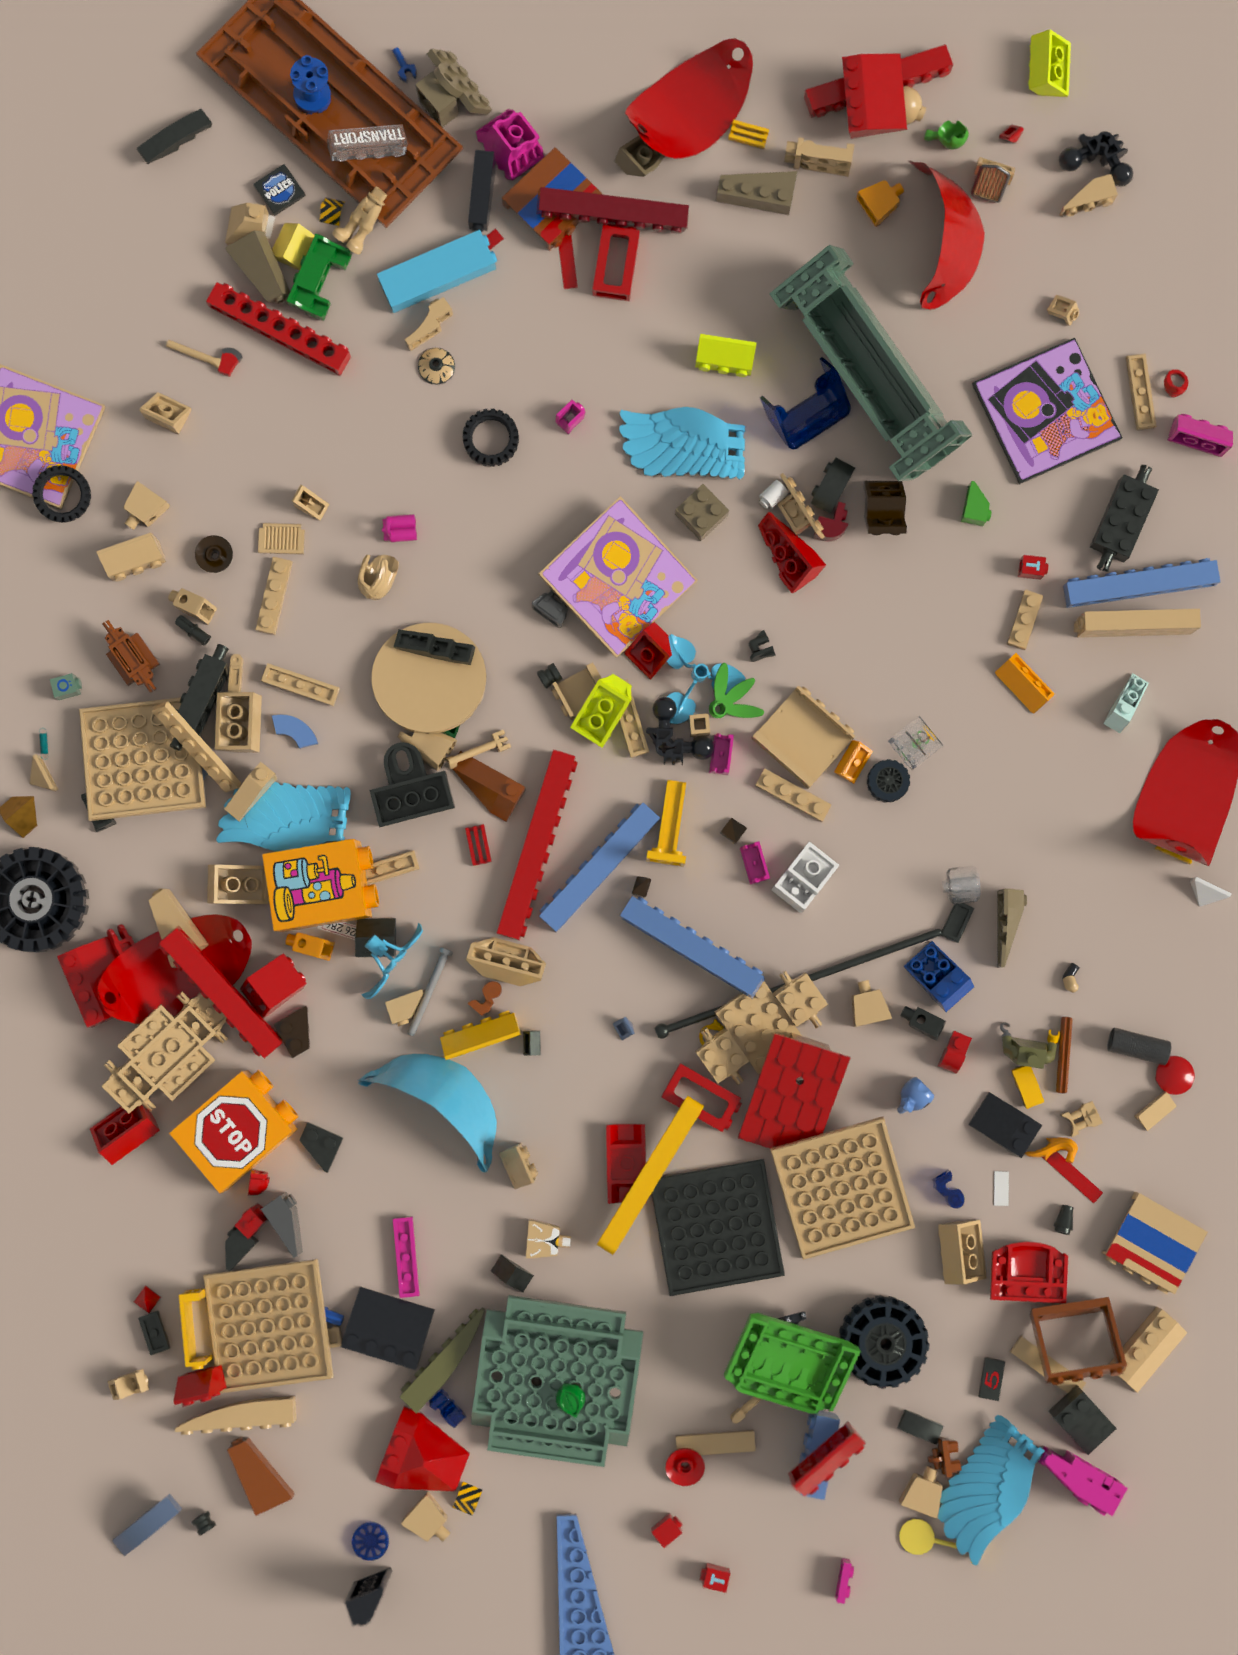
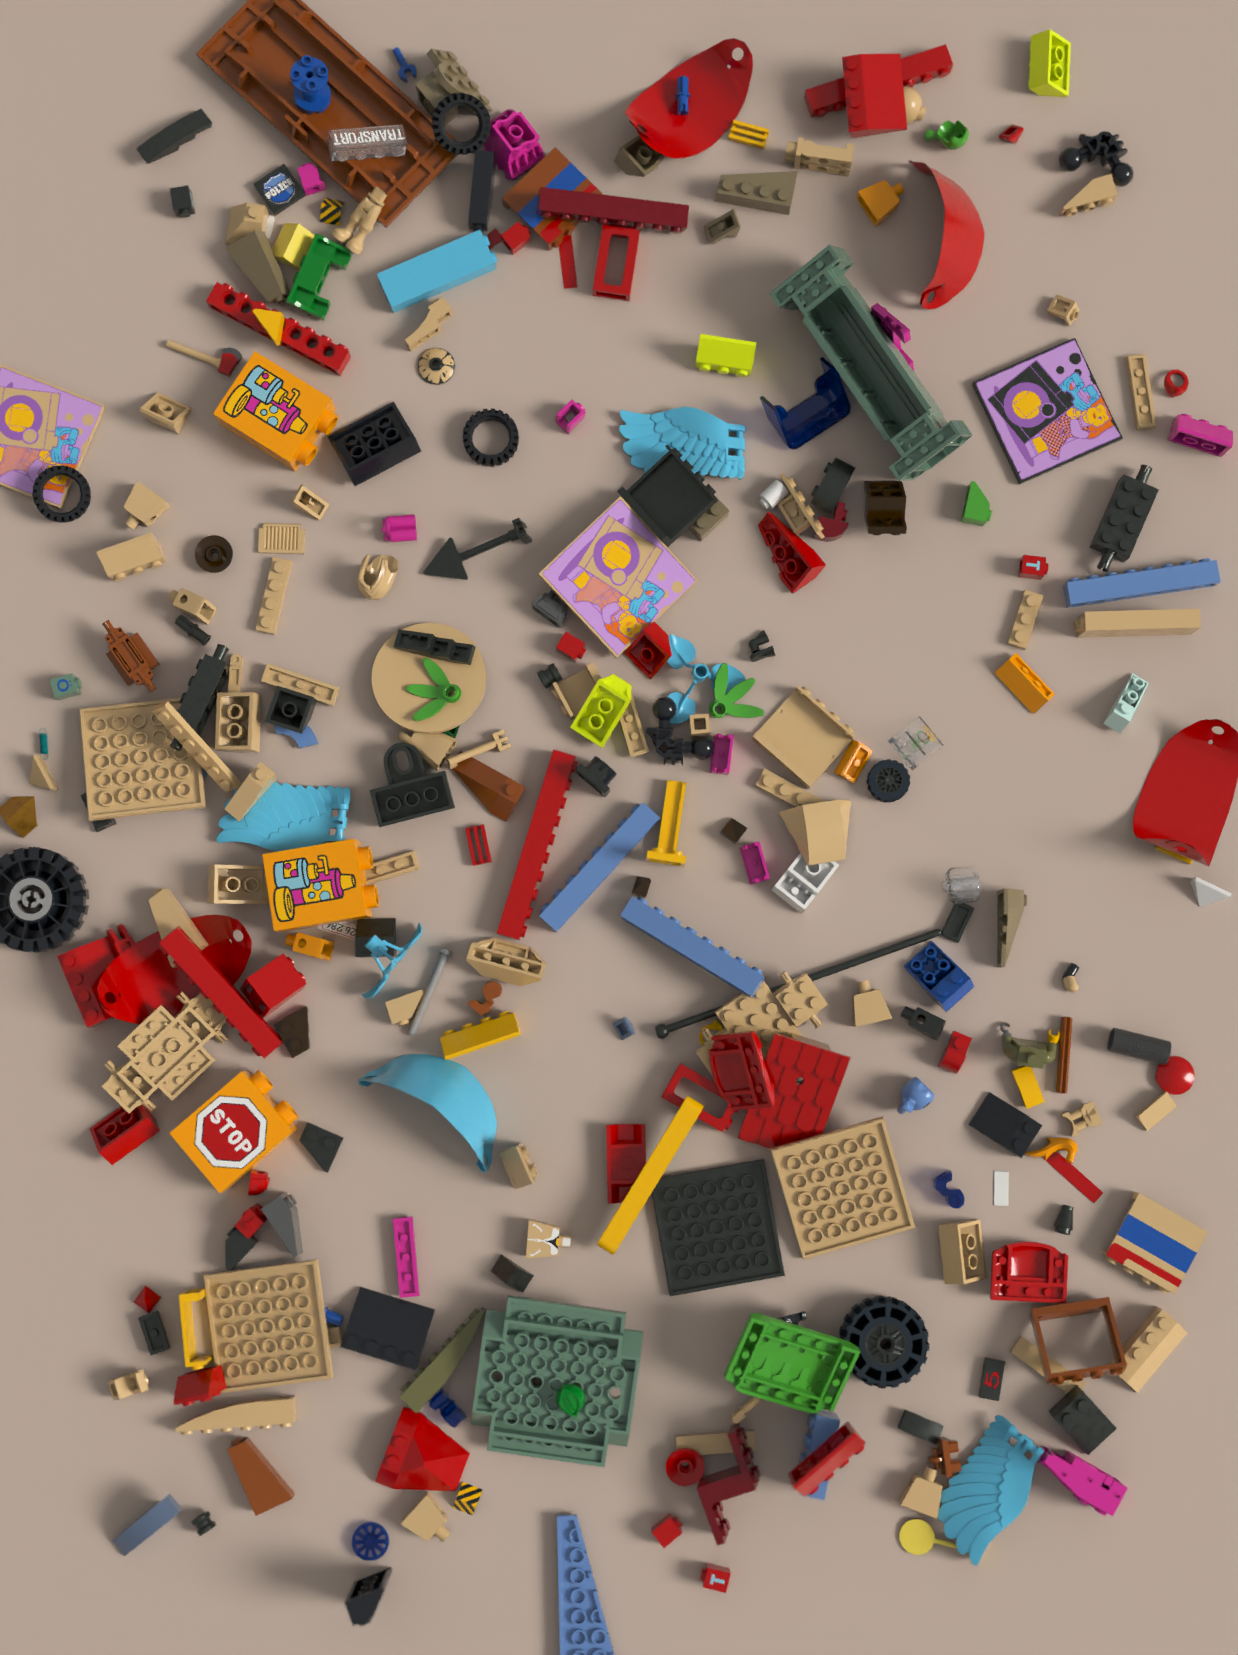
pearl dark grey piece [523,1031,541,1056] -> none
dark pink plate [835,1558,854,1604] -> none
tan piece [971,157,1015,203] -> none
none -> pearl dark grey brick [170,185,195,218]
none -> light orange brick [213,351,339,471]
none -> yellow slope [252,309,285,346]
none -> pearl dark grey slope [265,686,317,734]
none -> dark pink window [297,163,326,196]
none -> black slope [327,401,421,486]
none -> bright green plant [406,657,462,721]
none -> pearl dark grey piece [423,518,533,580]
none -> black tyre [432,93,491,155]
none -> red brick [501,221,531,255]
none -> red brick [556,632,586,662]
none -> pearl dark grey piece [576,756,617,797]
none -> pearl dark grey panel [617,445,718,547]
none -> blue axle [675,76,690,115]
none -> dark red bracket [697,1423,761,1546]
none -> dark tan slope [703,209,741,244]
none -> red slope [709,1031,774,1111]
none -> tan wedge [778,799,851,866]
none -> dark pink wing [871,303,914,371]

